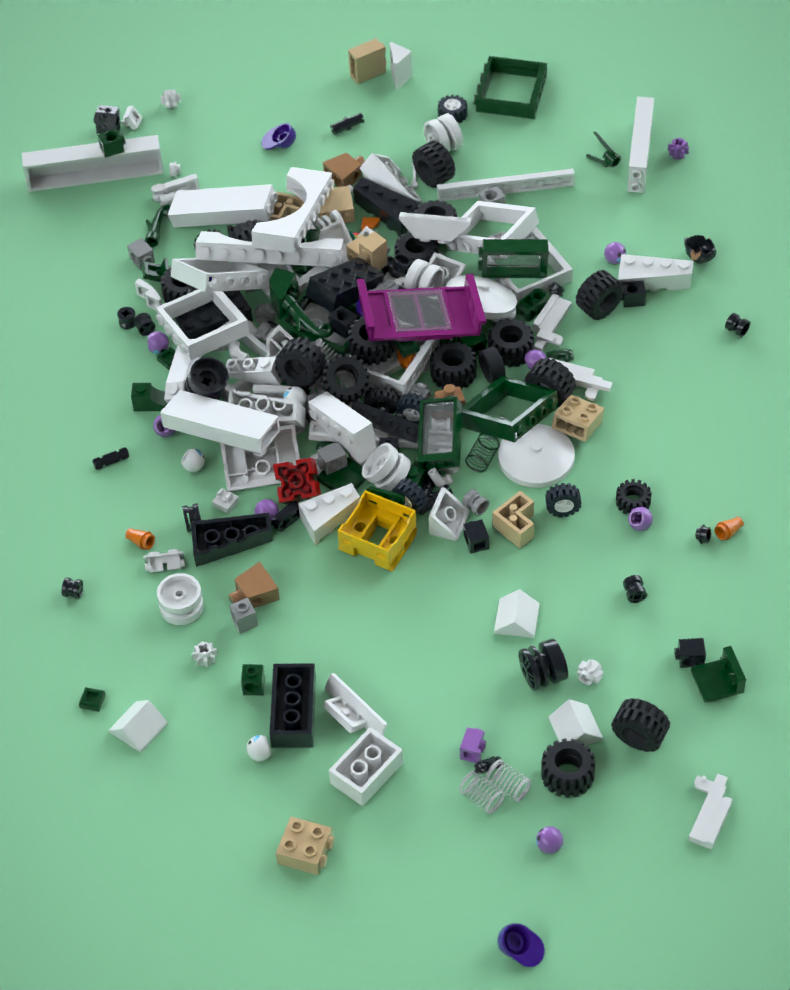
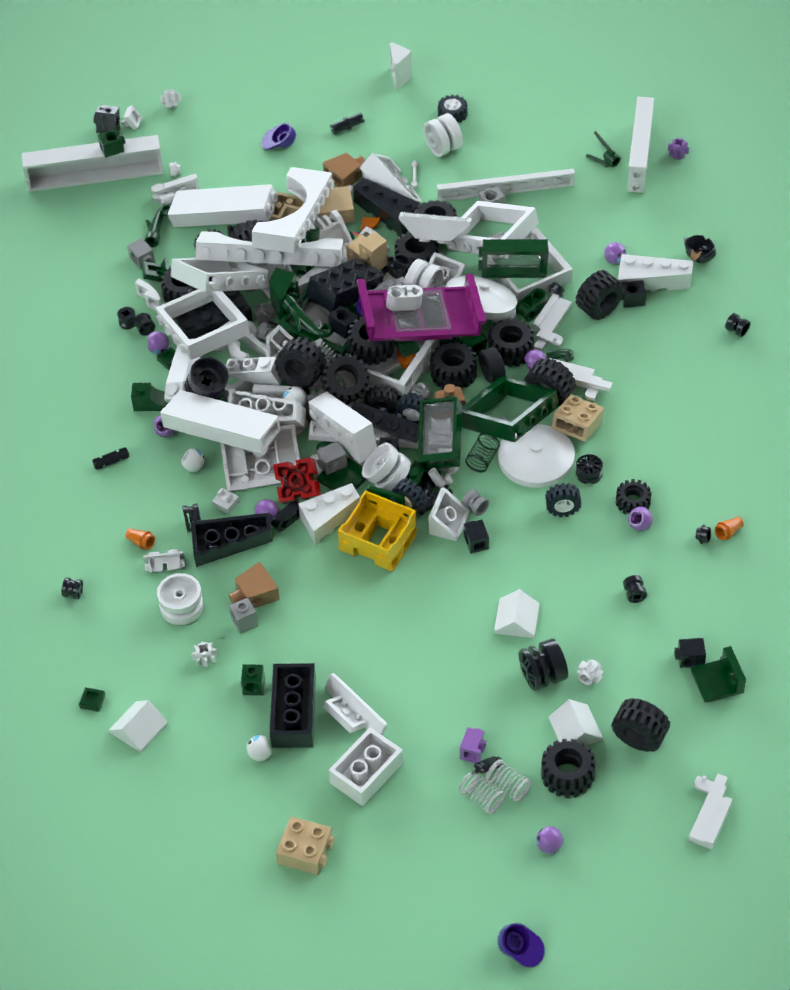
tan brick [348,38,387,84] -> none
black tyre [412,140,456,188] -> none
dark green window [473,56,547,119] -> none
tan brick [492,491,534,549] -> none
none -> white beam [386,285,423,311]
none -> black wheel [576,454,603,485]

